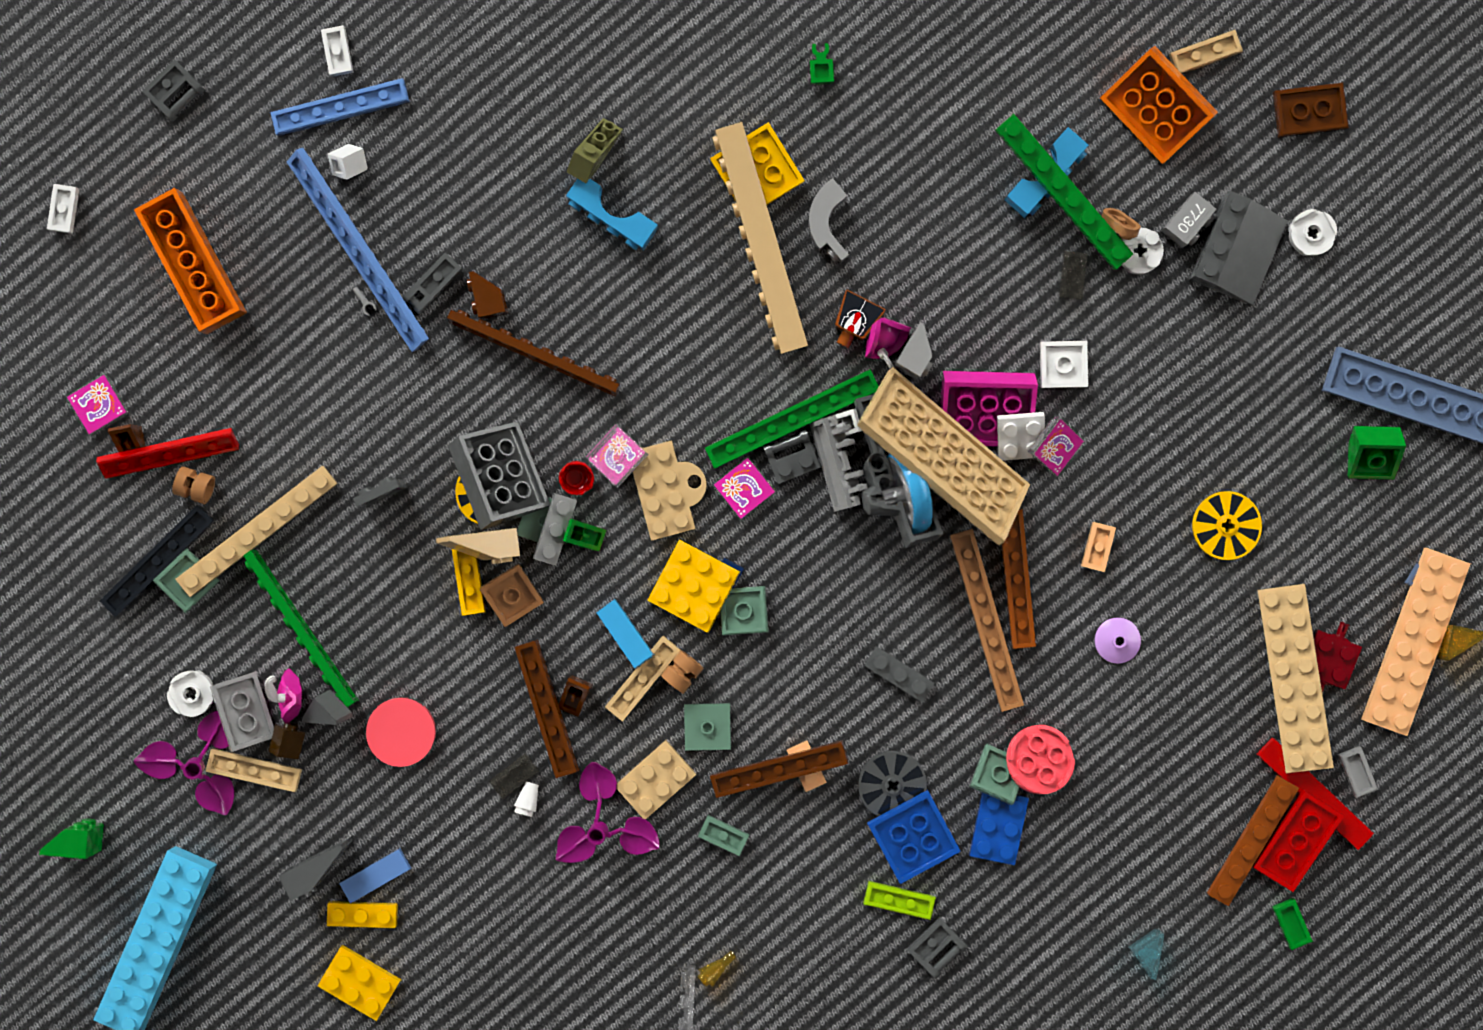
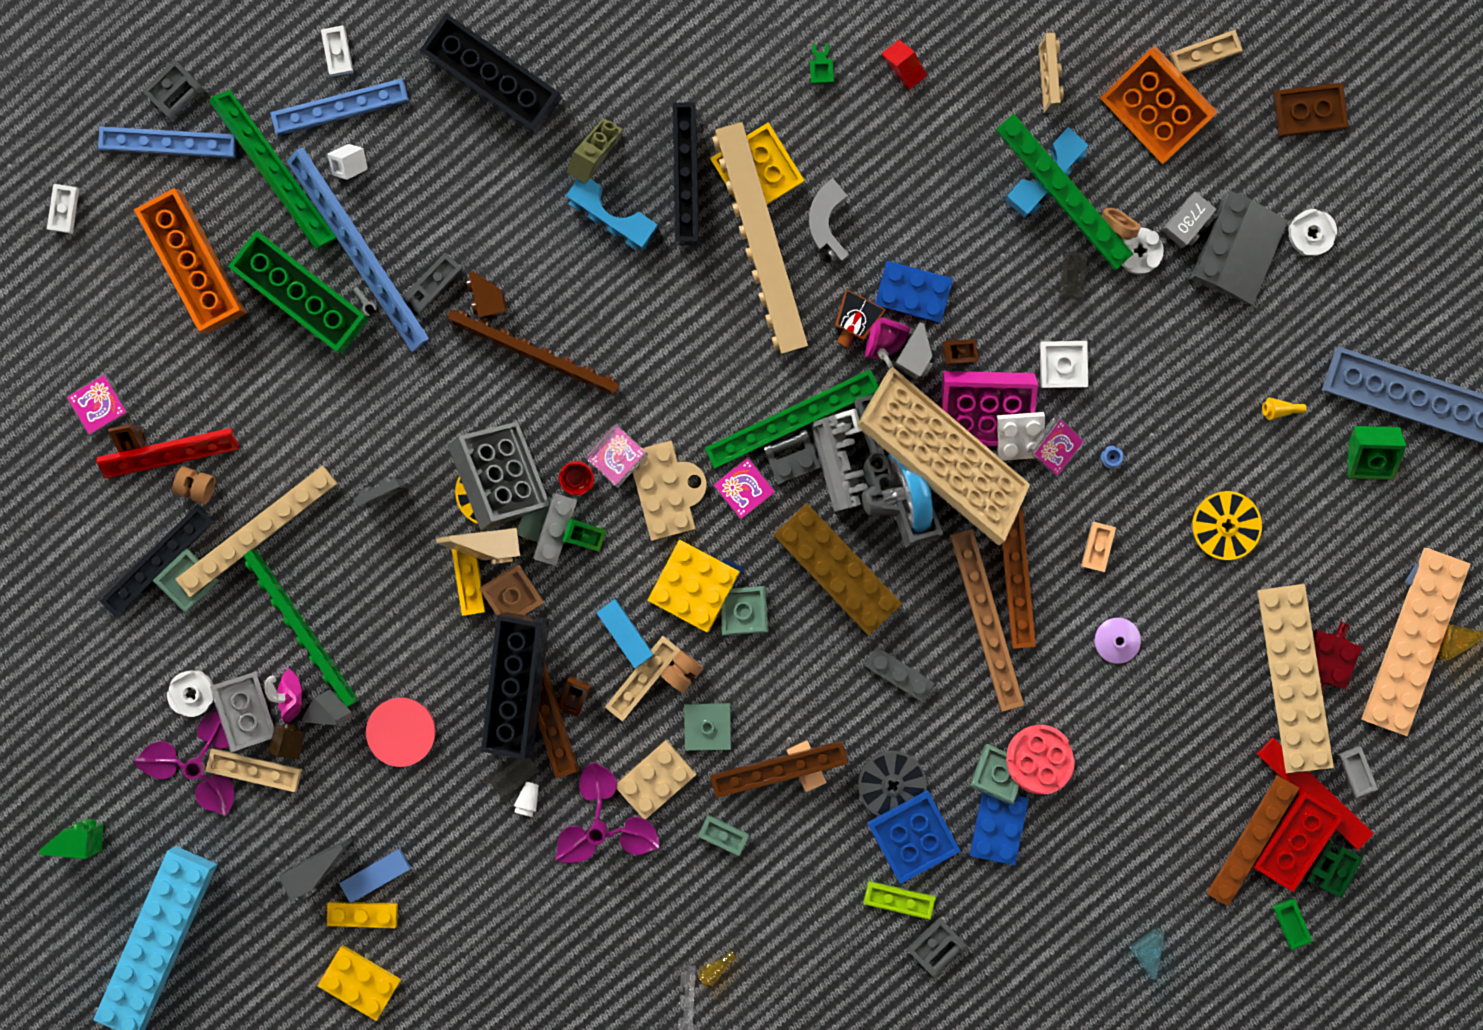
none -> medium blue tile [98,127,238,159]
none -> green plate [209,90,337,250]
none -> green brick [227,230,371,354]
none -> black brick [419,13,562,136]
none -> black brick [481,612,550,760]
none -> black brick [672,102,699,246]
none -> pearl gold brick [773,503,902,635]
none -> blue plate [875,261,953,323]
none -> red slope [881,40,927,90]
none -> reddish brown slope [940,339,979,367]
none -> tan plate [1039,33,1063,113]
none -> medium blue plate [1101,446,1123,468]
none -> yellow cone [1262,397,1306,420]
none -> dark green plate [1305,840,1363,899]

